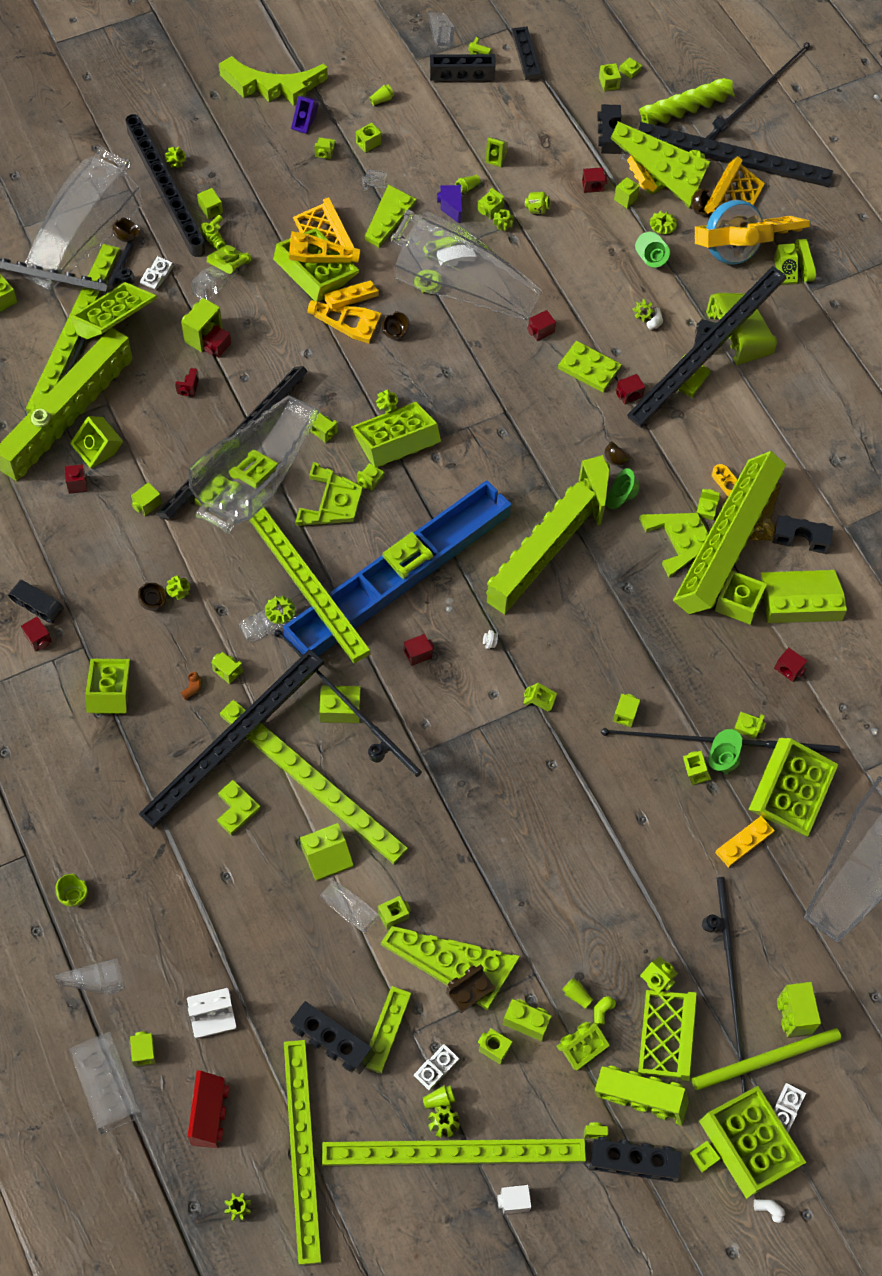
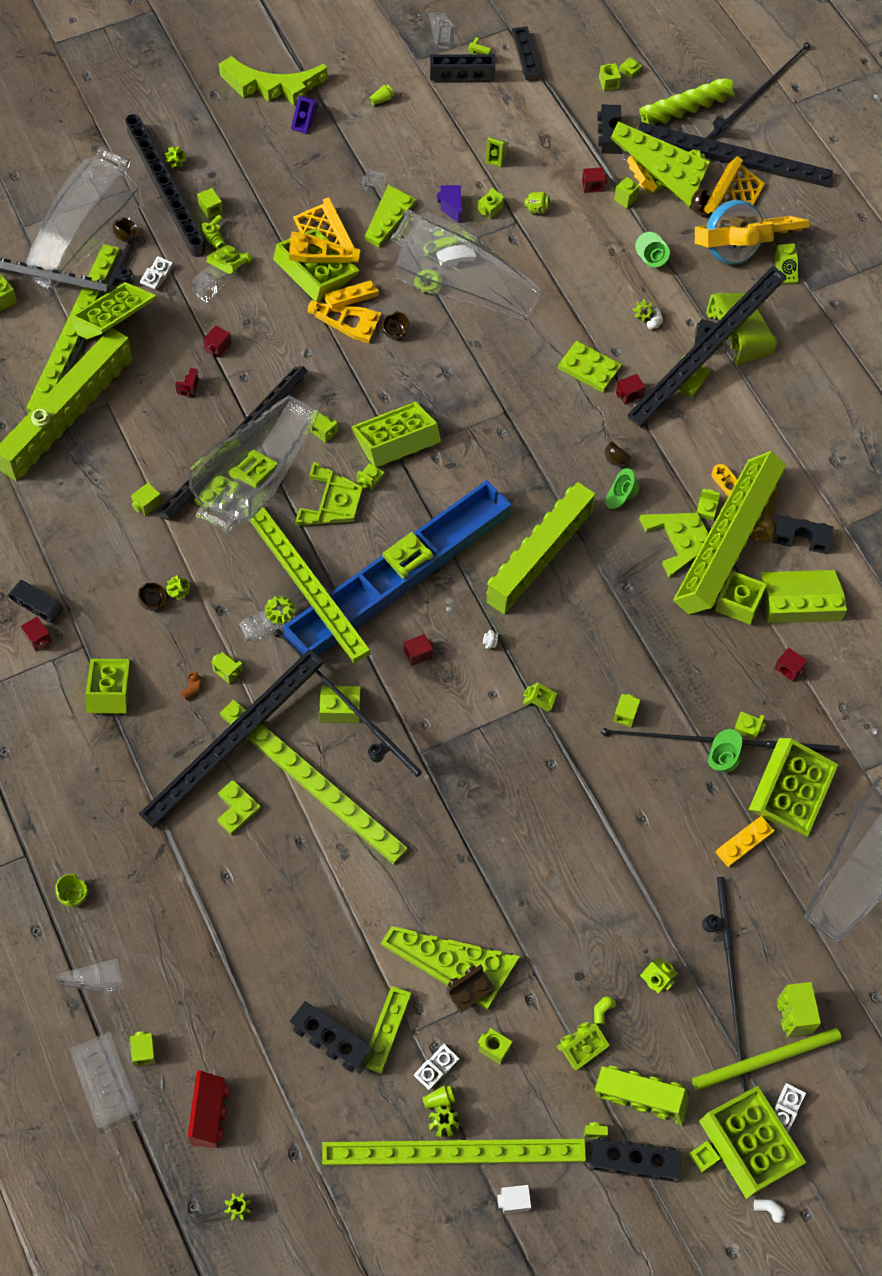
dark red brick [65,464,87,494] -> none
lime slope [70,416,123,468] -> none
lime brick [181,298,223,352] -> none
white bracket [187,988,236,1039] -> none
lime plate [284,1040,321,1266] -> none
lime slope [300,823,354,881] -> none
lime bracket [314,137,335,159] -> none
clear slope [320,881,378,934] -> none
lime brick [356,122,382,153] -> none
lime gear [376,389,398,413] -> none
lime brick [378,896,411,930] -> none
lime cone [455,174,481,194] -> none
lime gear [493,209,514,231] -> none
lime brick [503,999,551,1042] -> none
dark red brick [527,310,556,341] -> none
lime cone [562,978,593,1009] -> none
lime slope [579,455,610,525] -> none
lime fence [638,990,697,1081] -> none
lime gear [650,211,677,234] -> none
lime brick [683,750,711,785] -> none
lime beam [795,239,816,282] -> none

